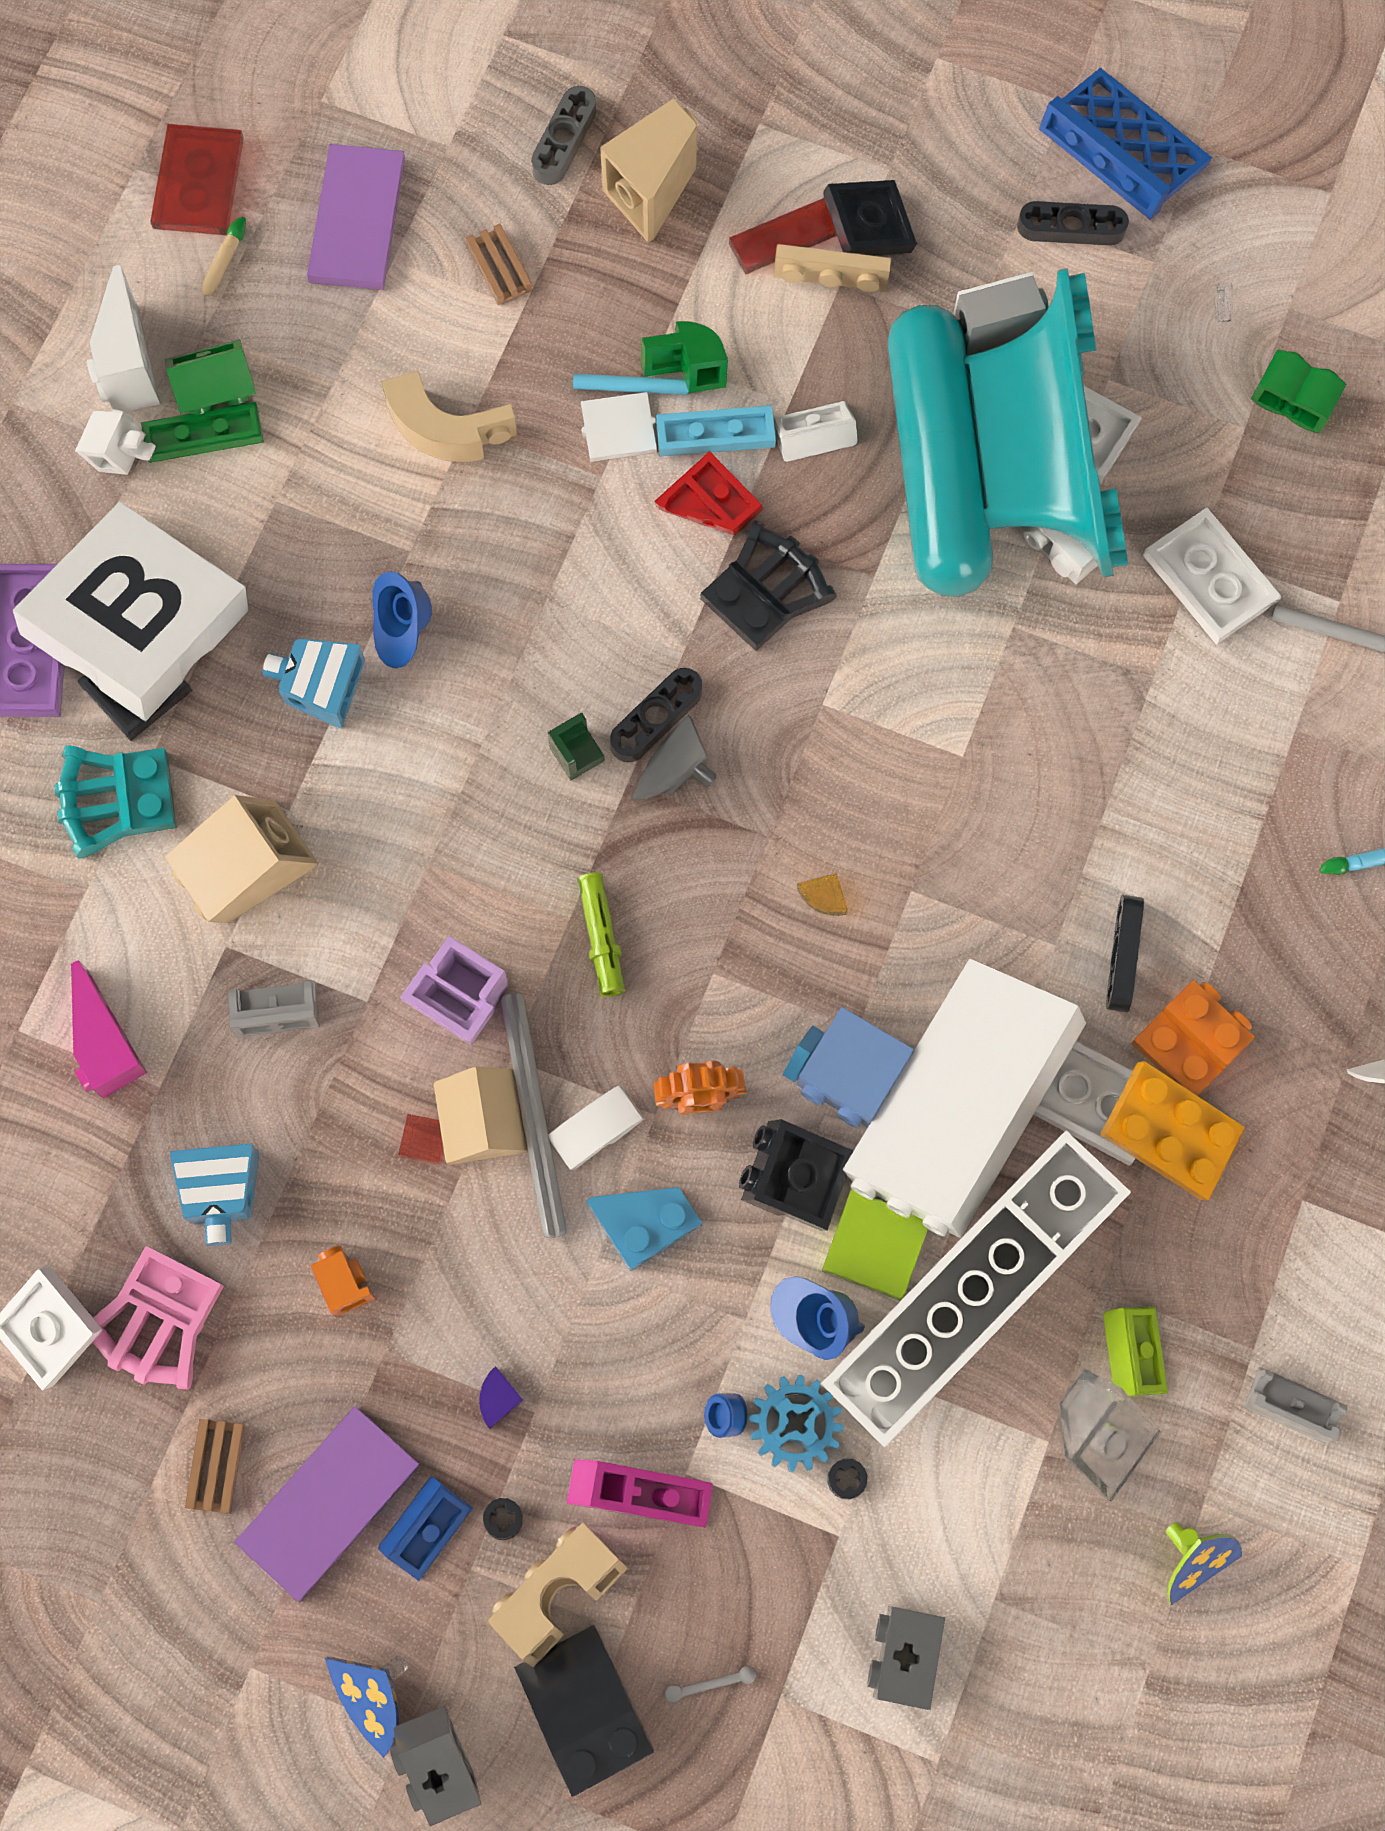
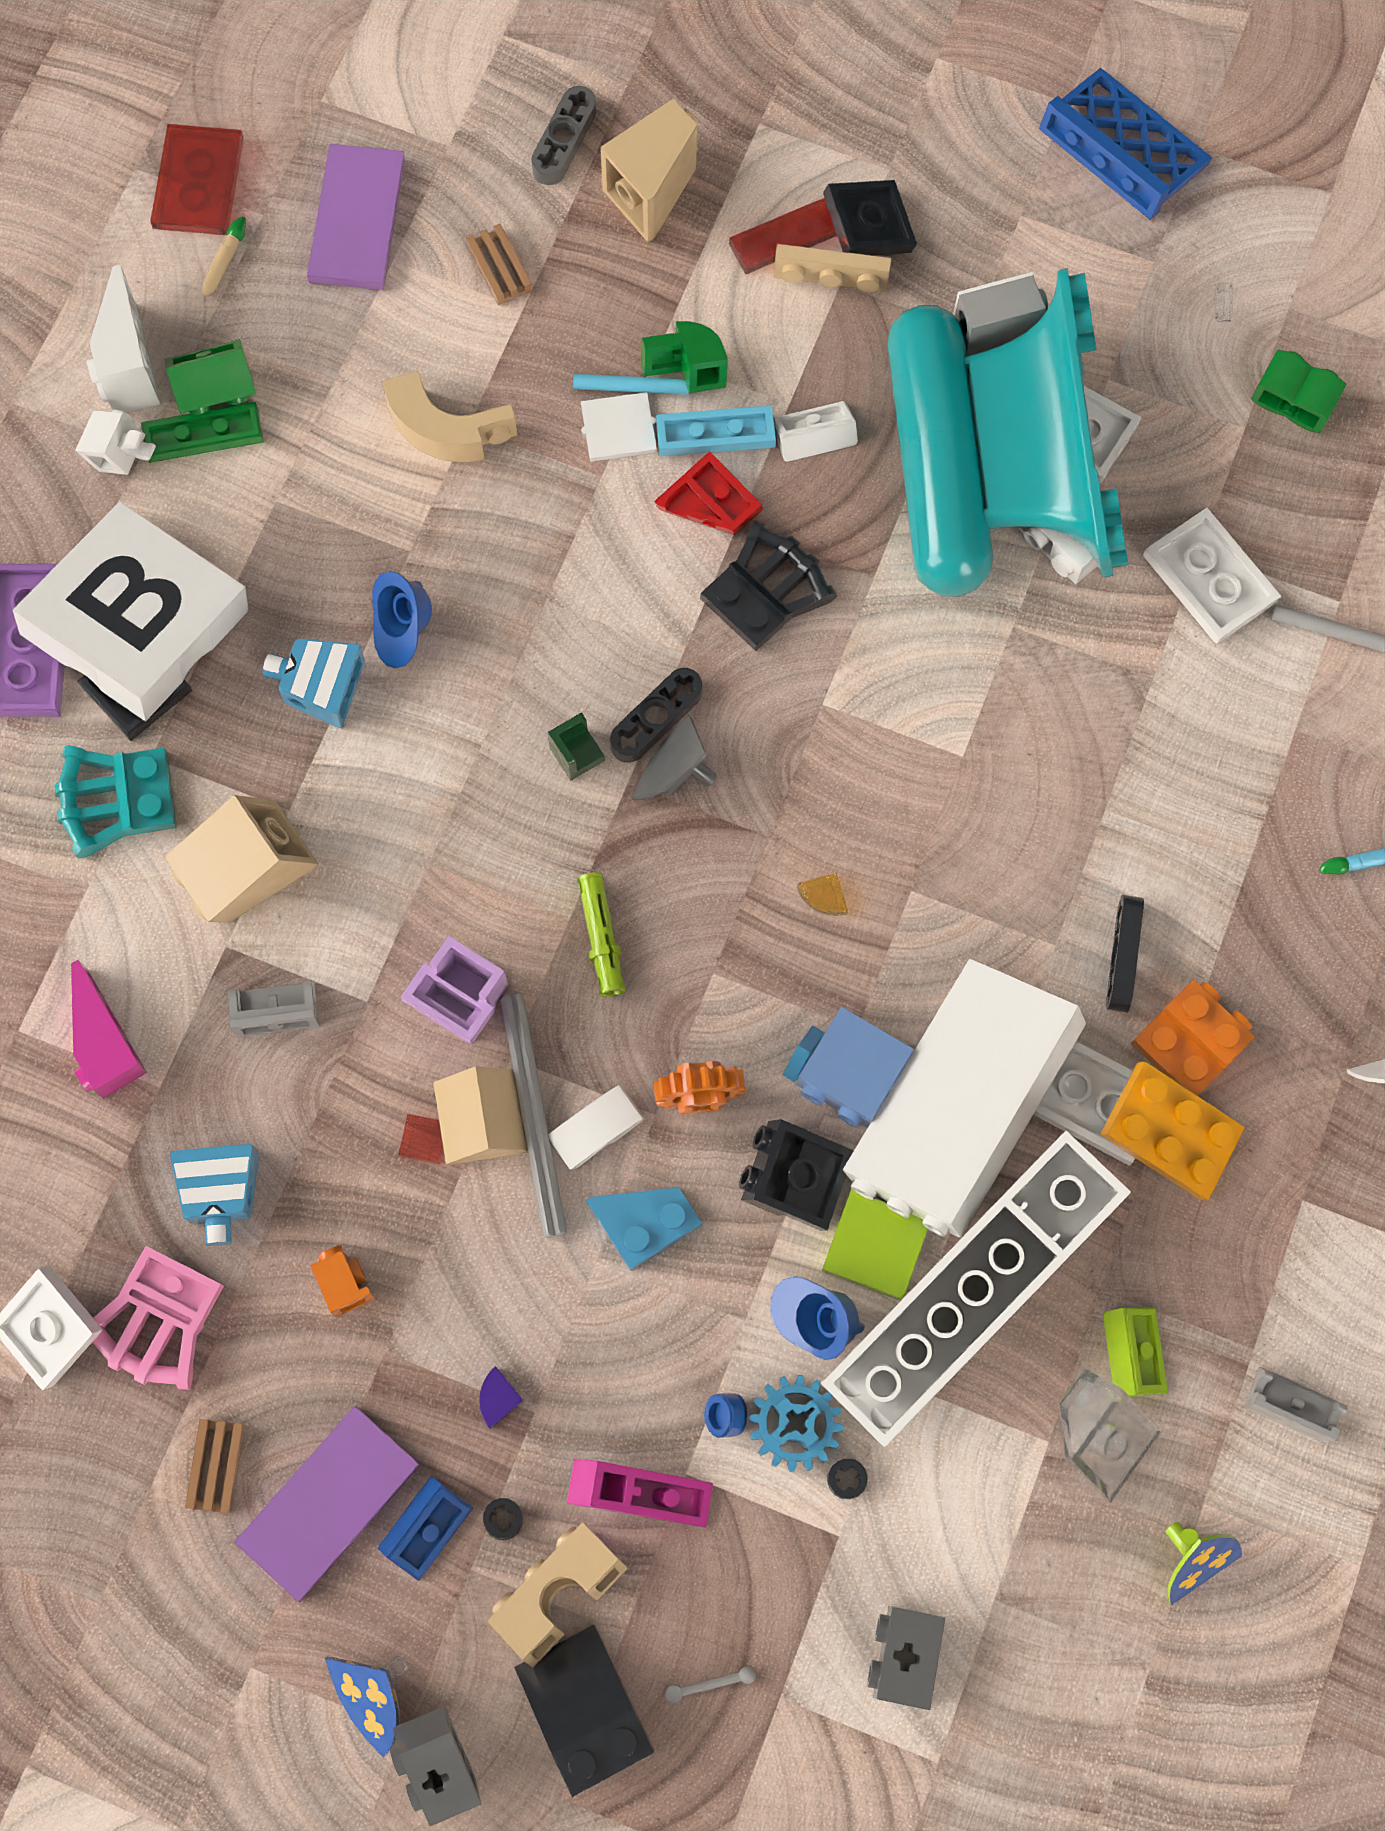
black beam [1017,201,1129,245] -> none

